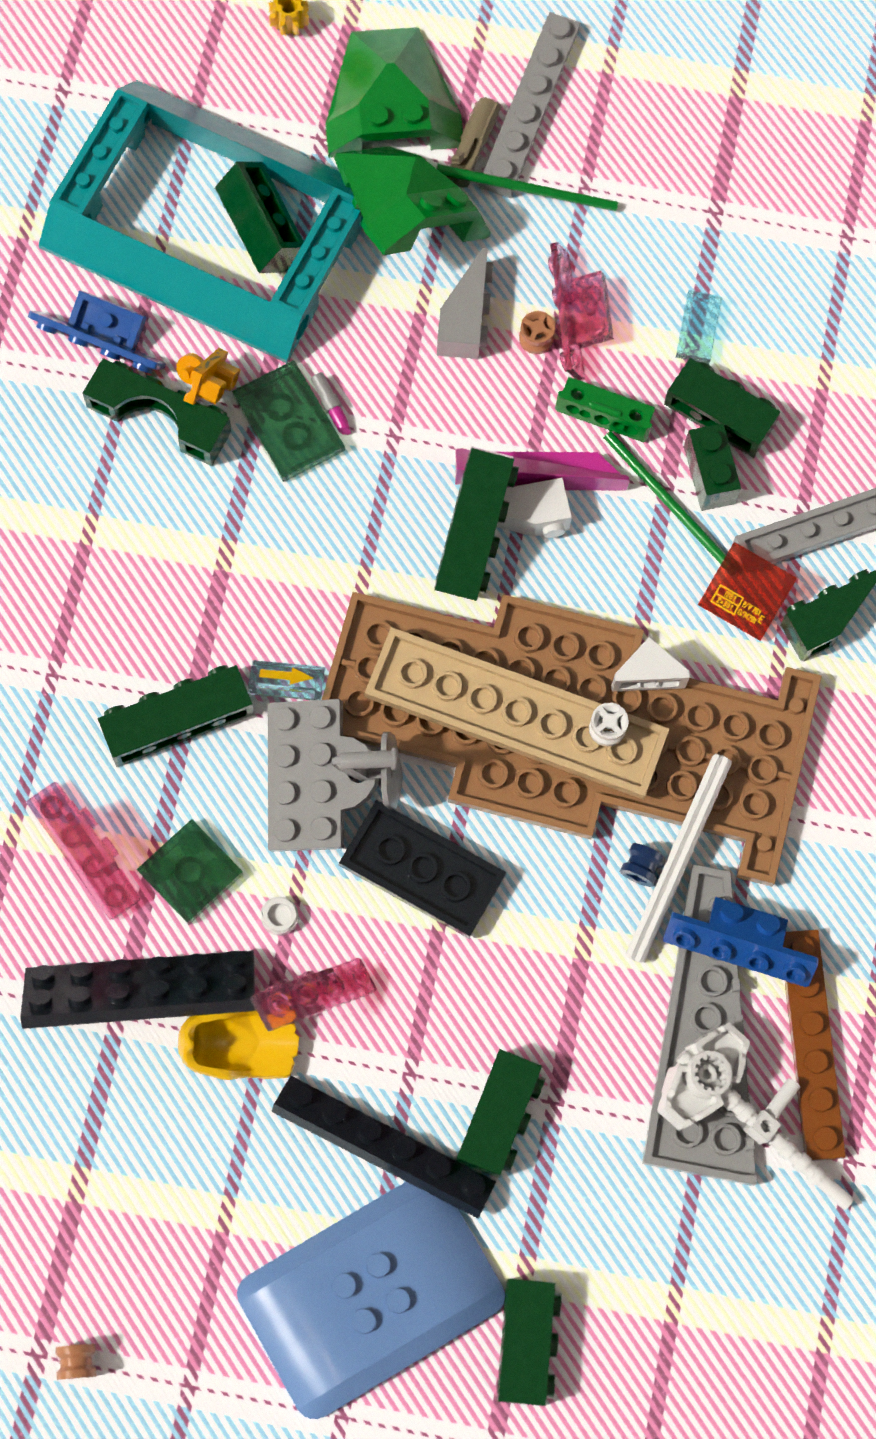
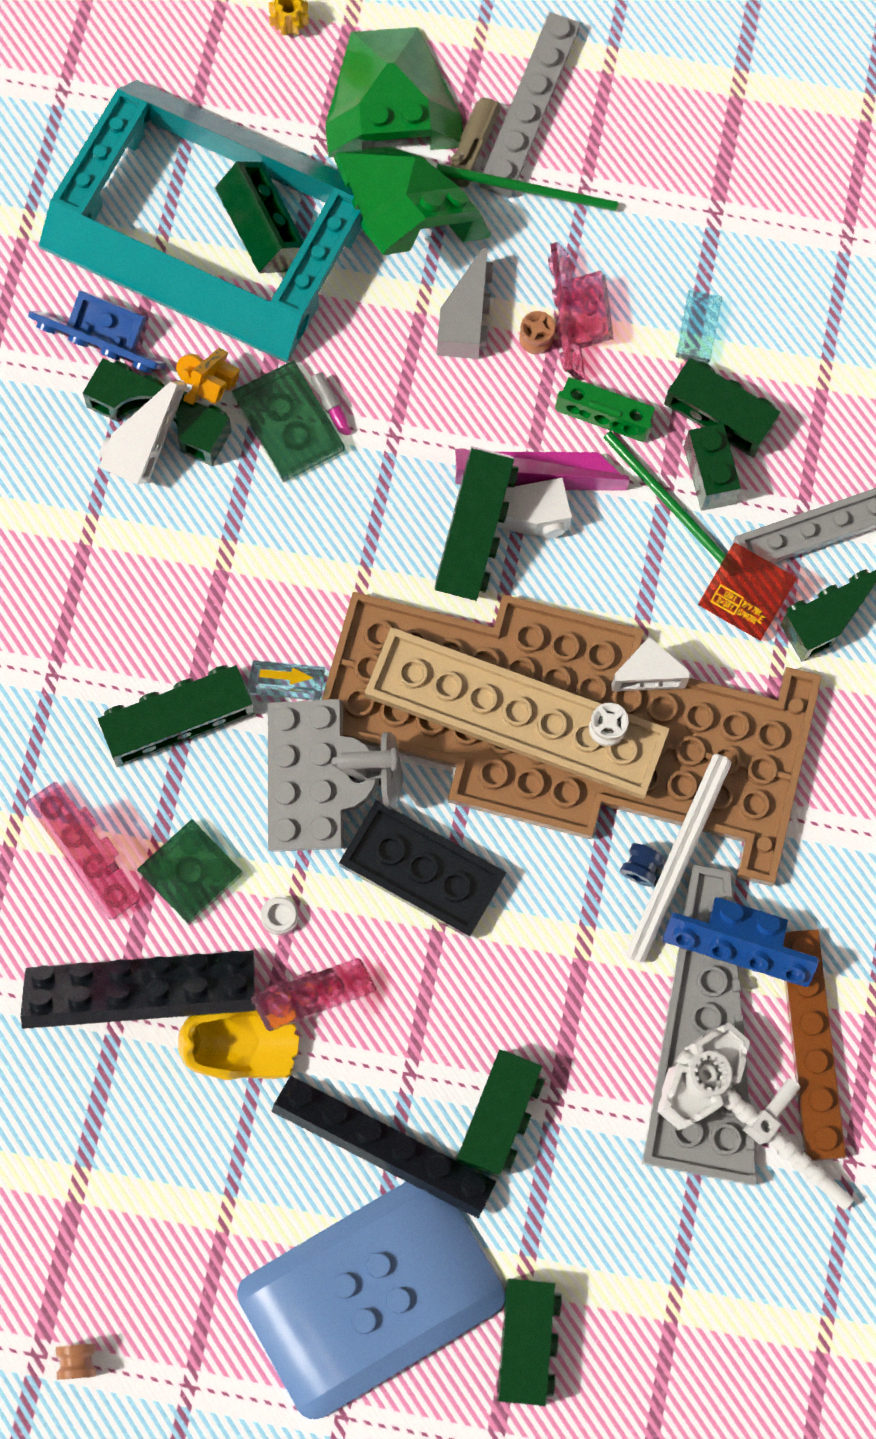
none -> white slope [99,381,187,485]

